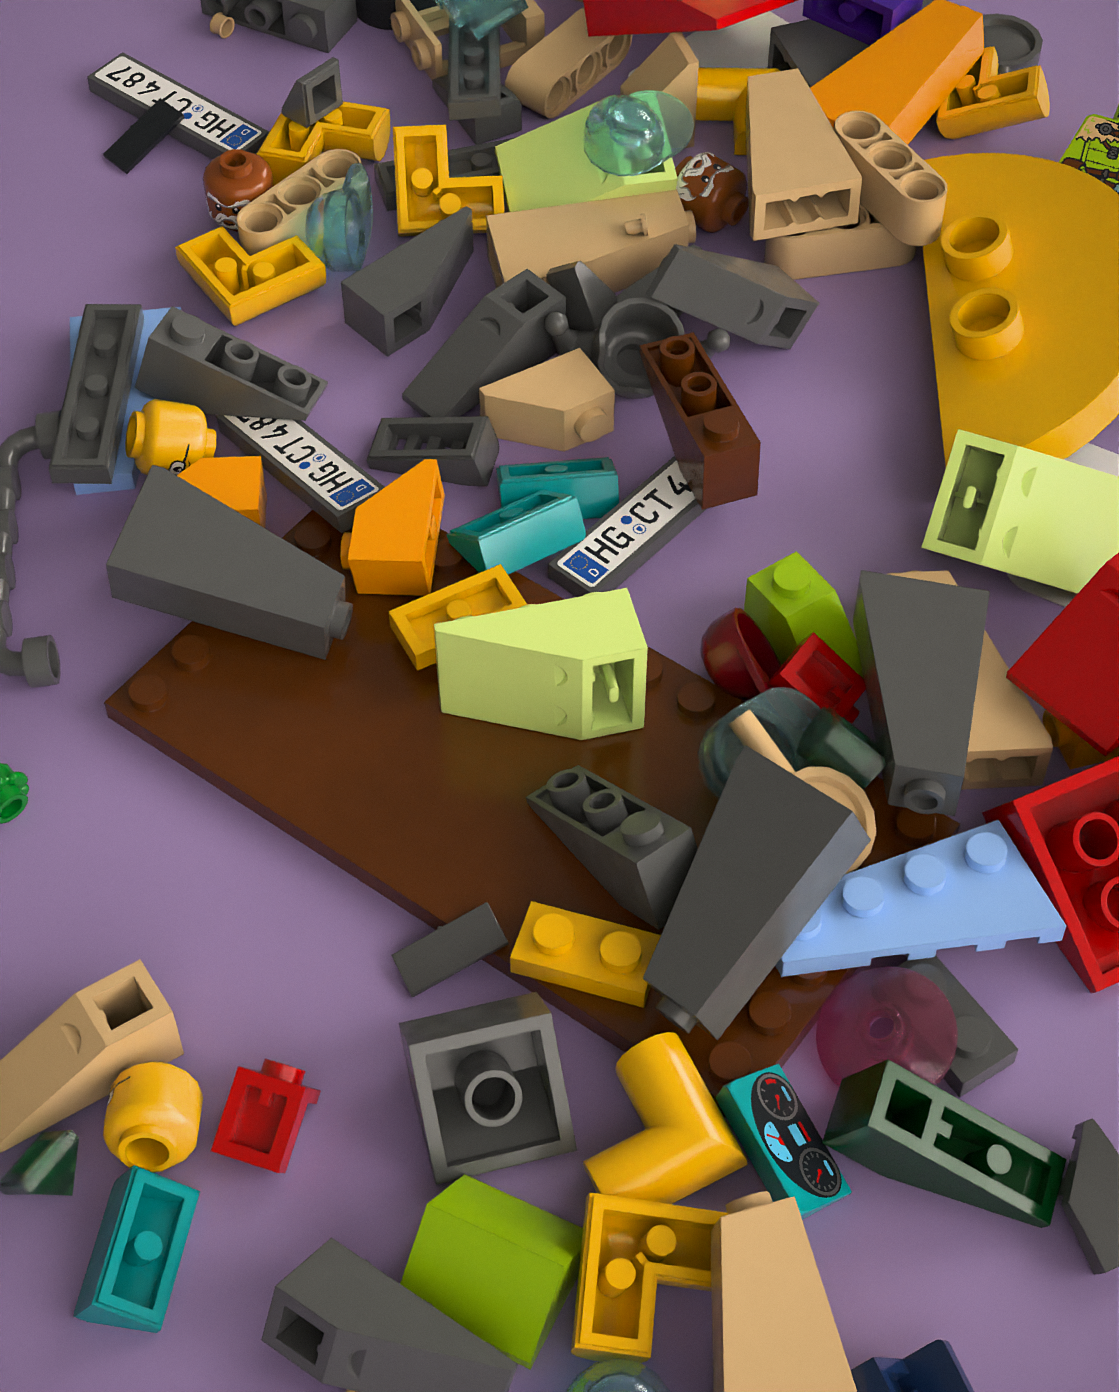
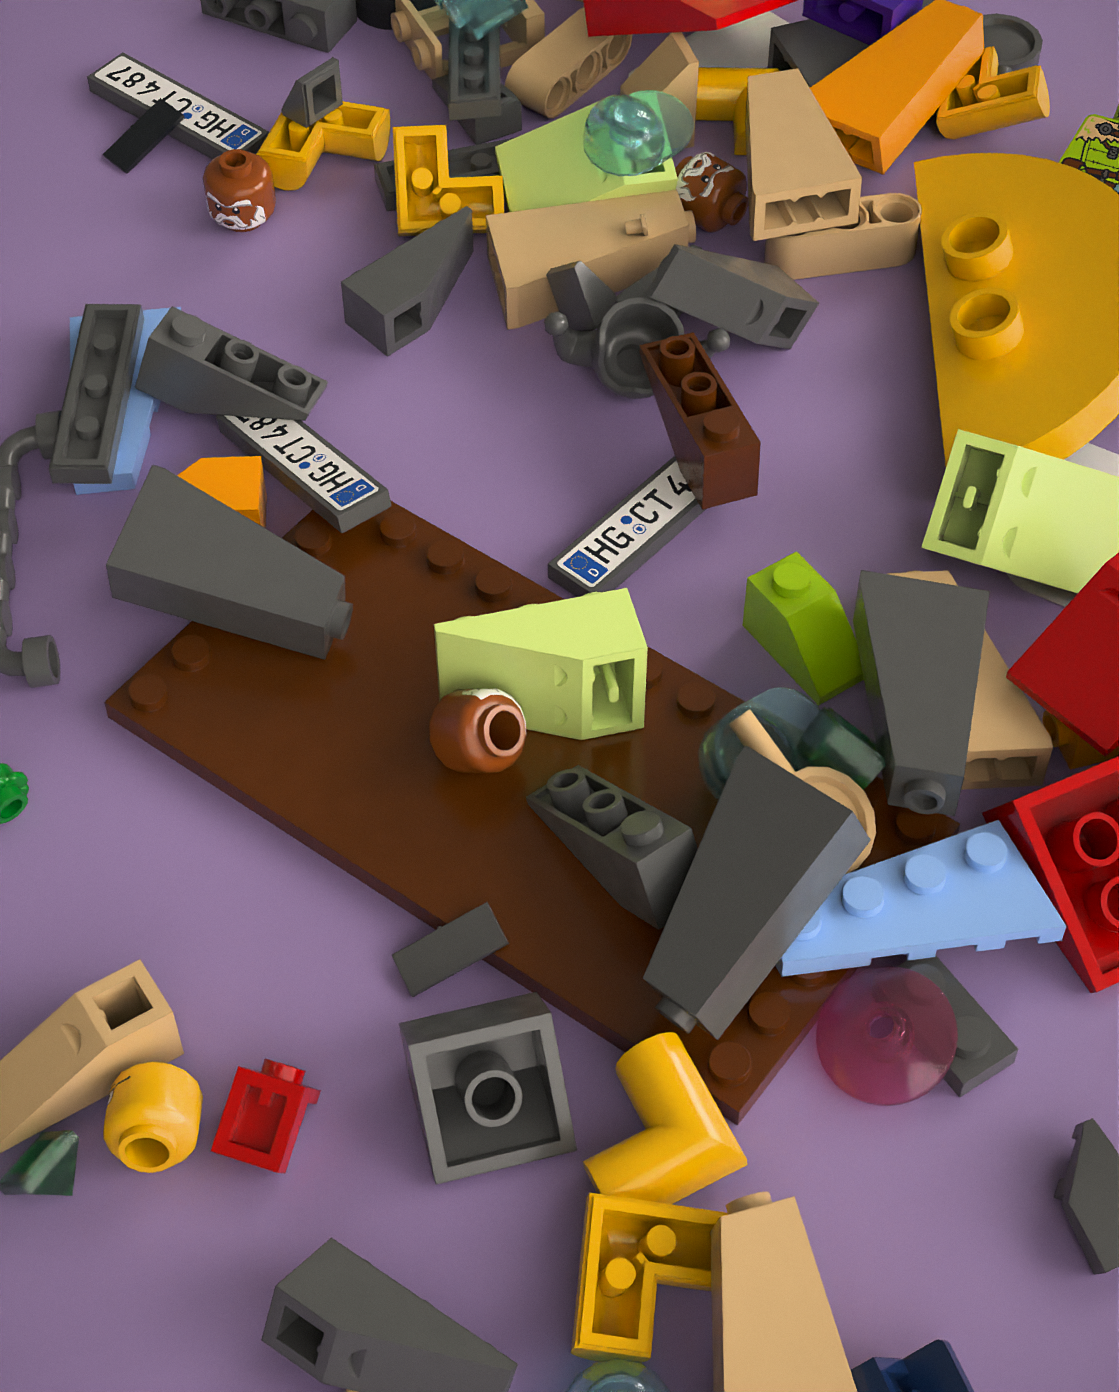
teal slope [73,1165,200,1333] -> none
yellow head [125,399,216,475] -> none
yellow brick [175,226,326,326] -> none
tan piece [210,12,235,38] -> none
tan beam [236,149,365,256] -> none
clear light blue cap [305,163,373,272] -> none
light orange slope [341,459,445,596] -> none
dark grey slope [366,416,499,487] -> none
yellow plate [388,564,527,671] -> none
lime slope [400,1174,583,1370] -> none
dark grey slope [402,269,566,417] -> none
teal slope [447,490,586,574] -> none
tan slope [479,348,615,452] -> none
teal slope [496,457,619,519] -> none
yellow plate [510,901,661,1008] -> none
dark red cap [700,607,805,732] -> none
slope [716,1064,852,1220] -> none
red bracket [768,632,866,741] -> none
dark green slope [822,1059,1067,1228] -> none
tan beam [834,111,947,246] -> none
none -> dark orange head [429,688,526,773]

